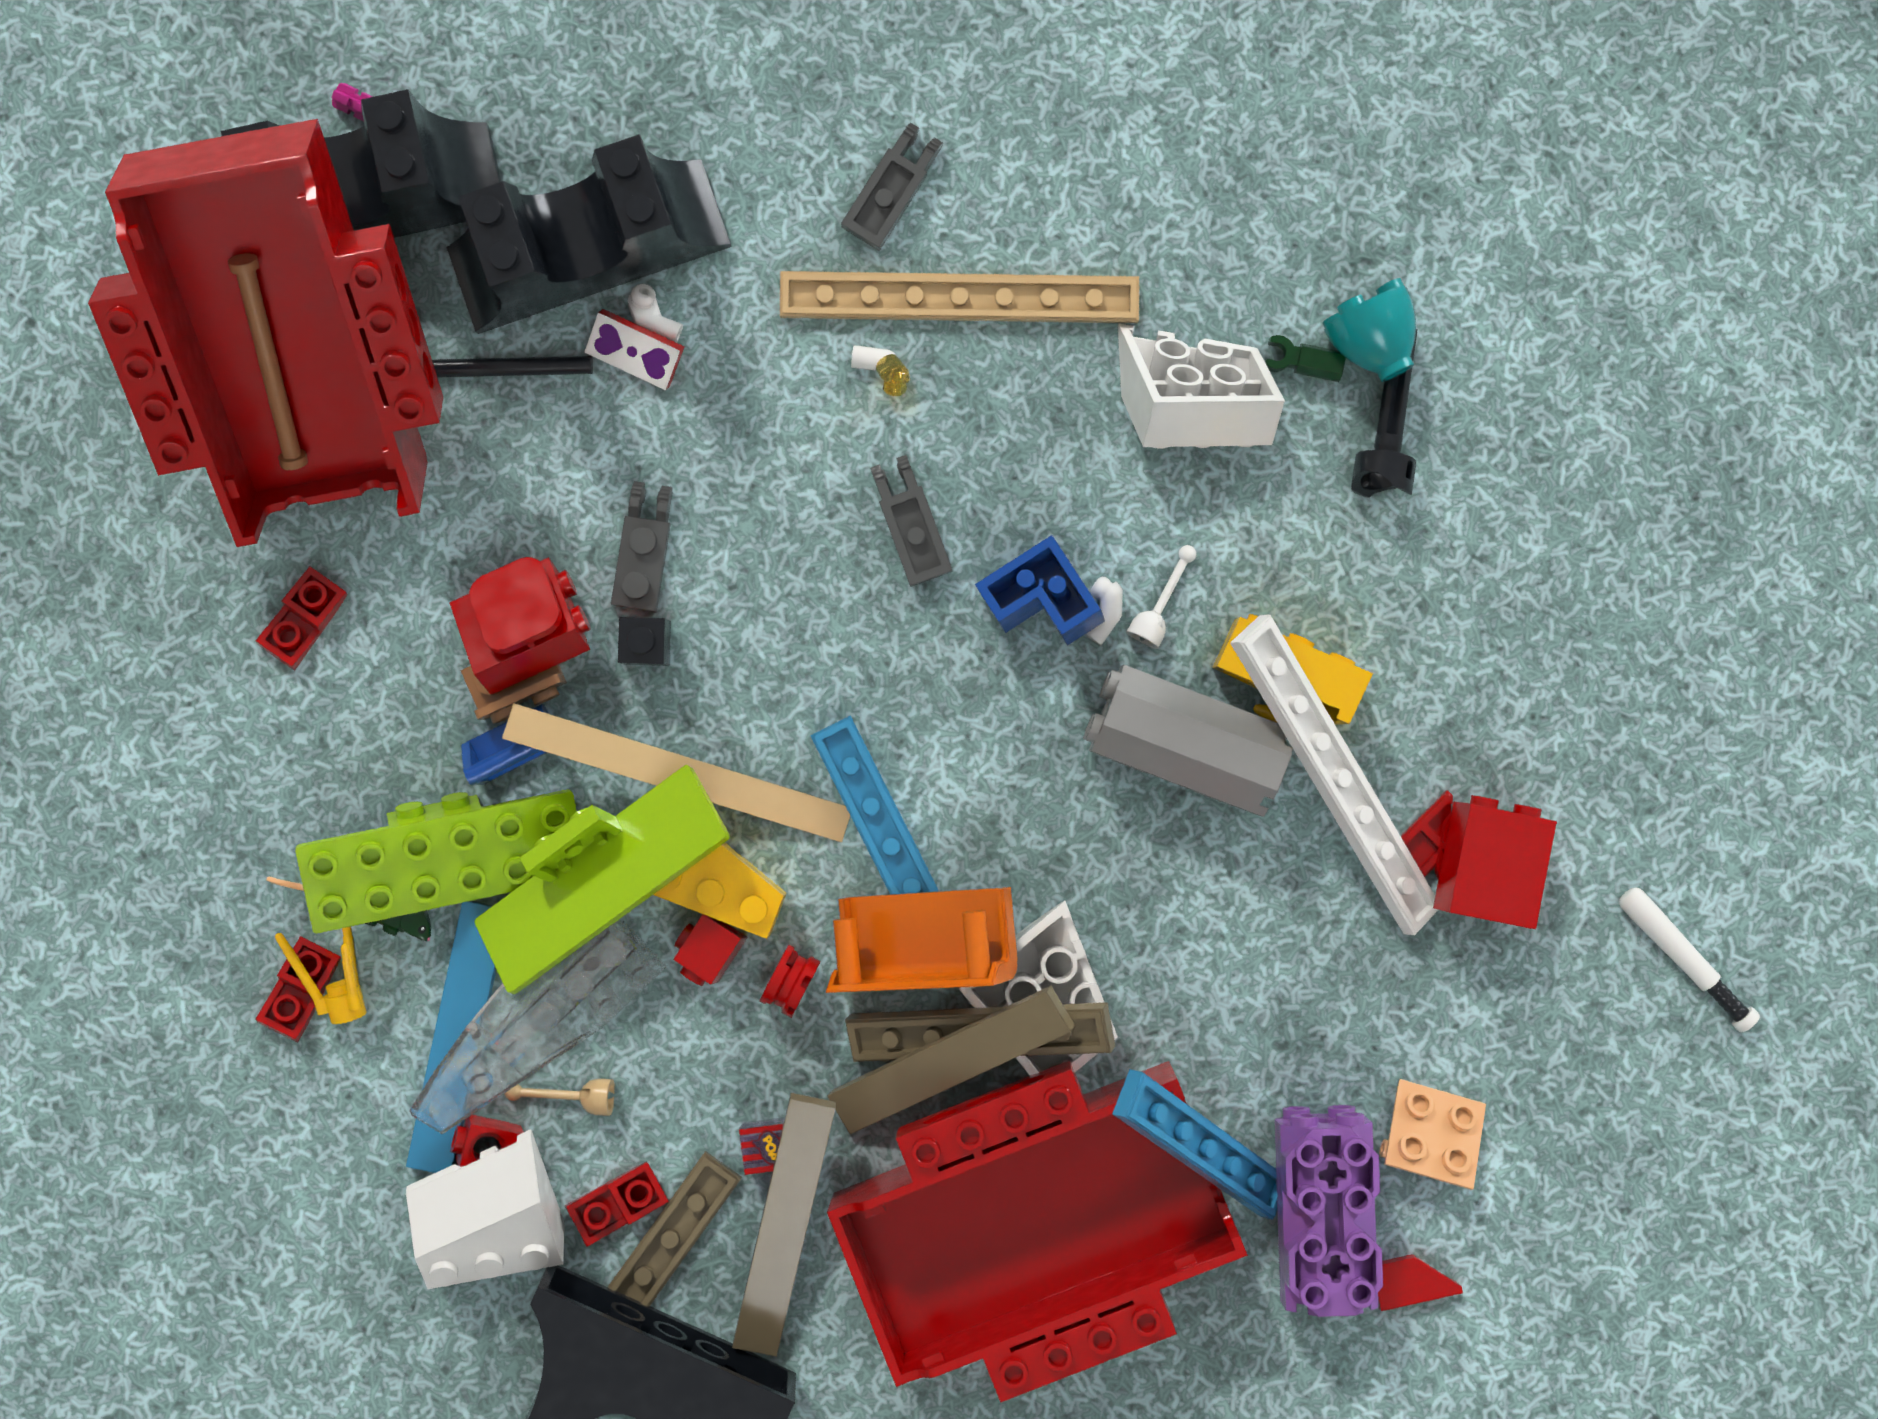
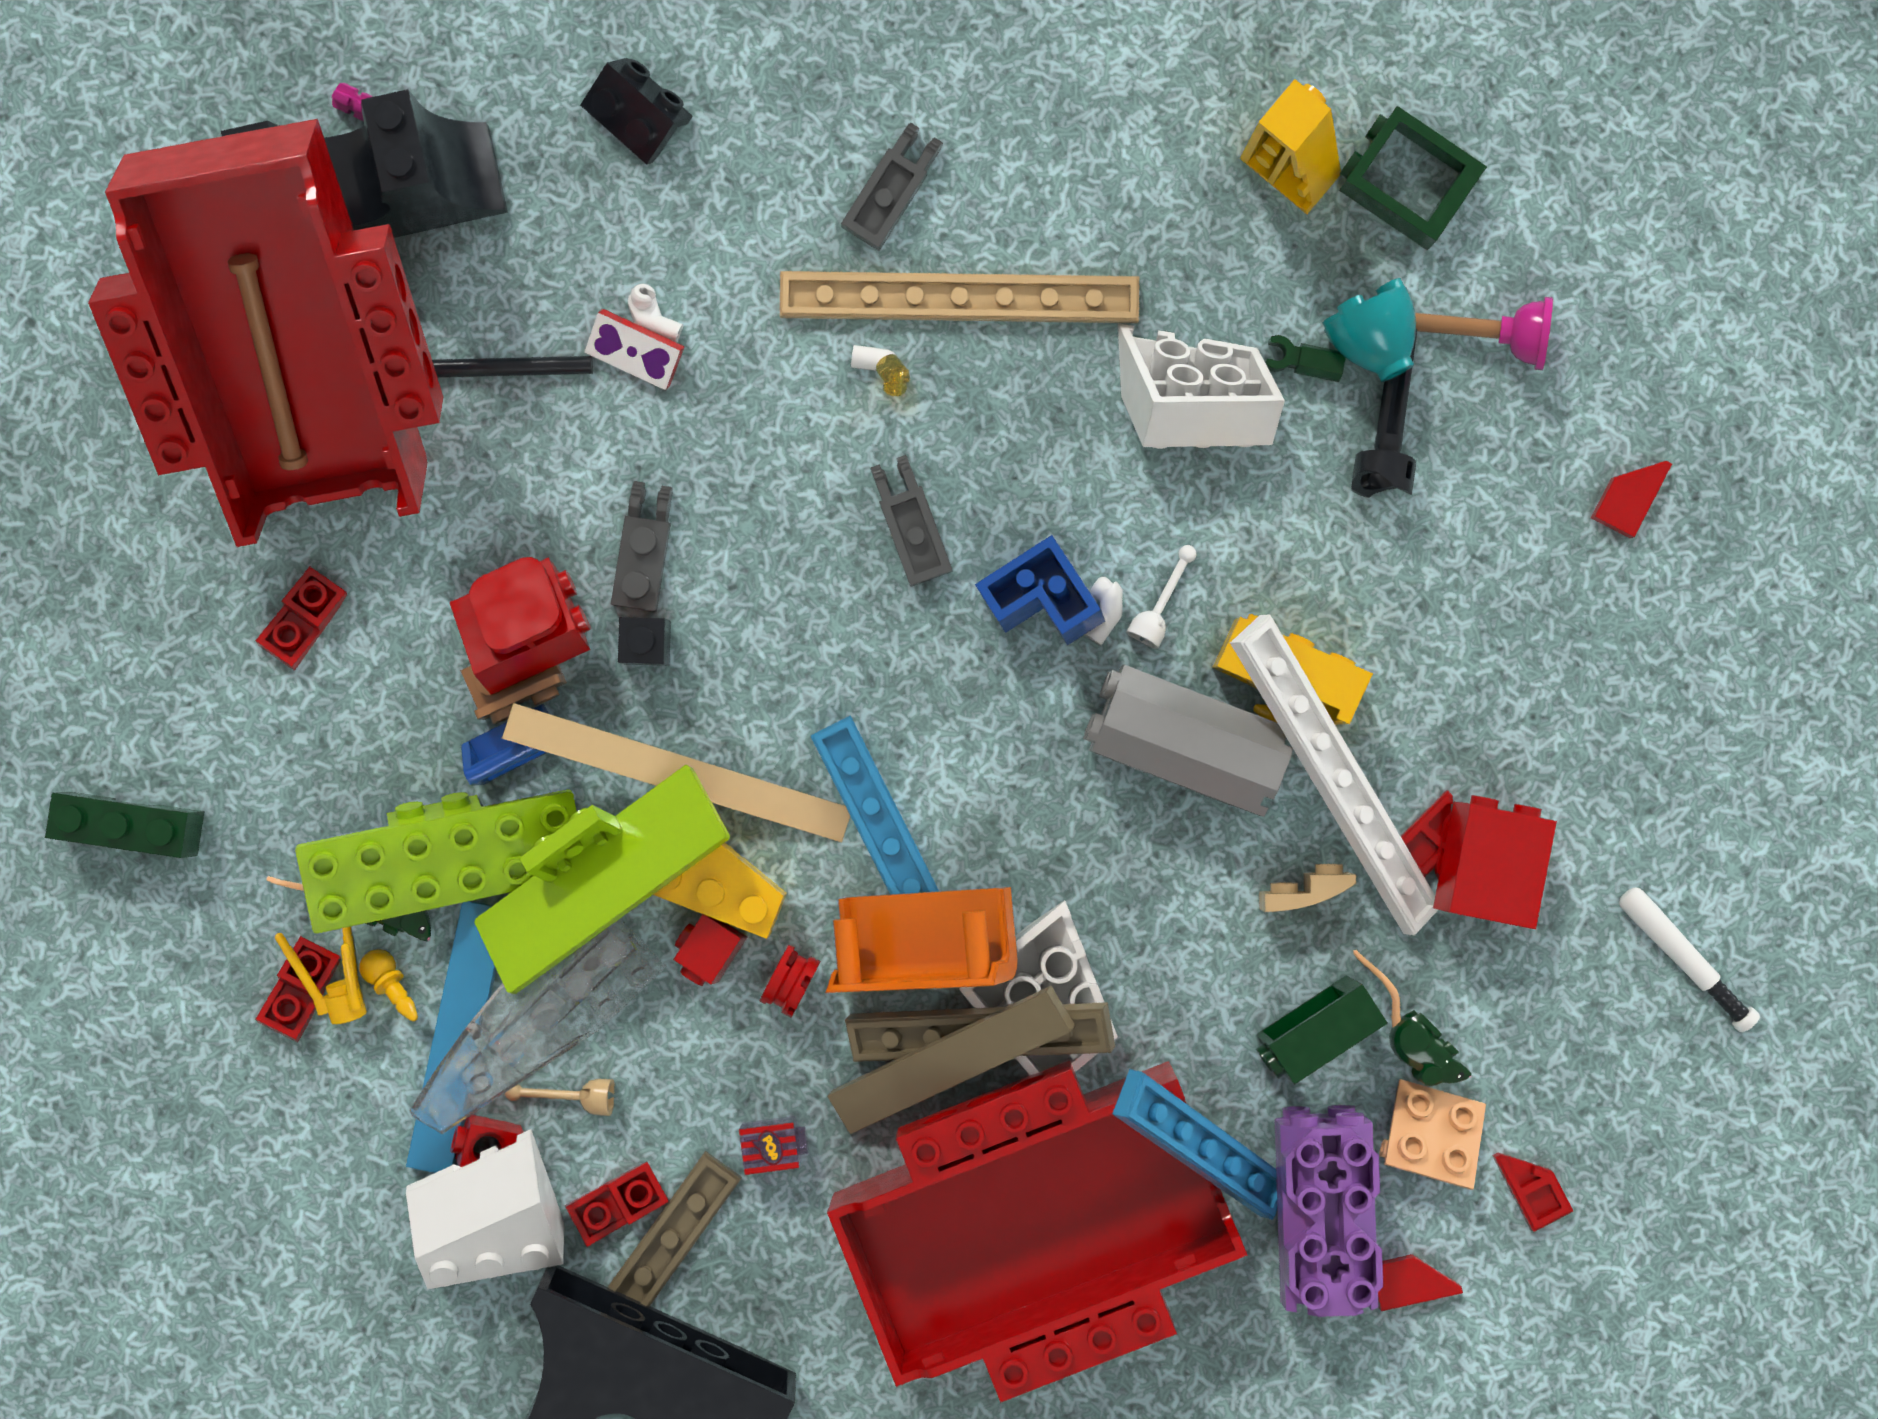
black piece [446,134,732,334] -> none
dark tan tile [732,1093,836,1357] -> none
none -> dark green arch [45,792,205,858]
none -> yellow bar [359,949,418,1022]
none -> black bracket [580,58,693,165]
none -> yellow wedge [1240,79,1341,214]
none -> dark green window [1256,975,1388,1085]
none -> tan slope [1259,864,1356,912]
none -> dark green window [1339,106,1487,250]
none -> dark green animal [1353,950,1472,1086]
none -> dark pink piece [1415,297,1553,371]
none -> red tile [1492,1152,1573,1232]
none -> red tile [1591,461,1672,539]

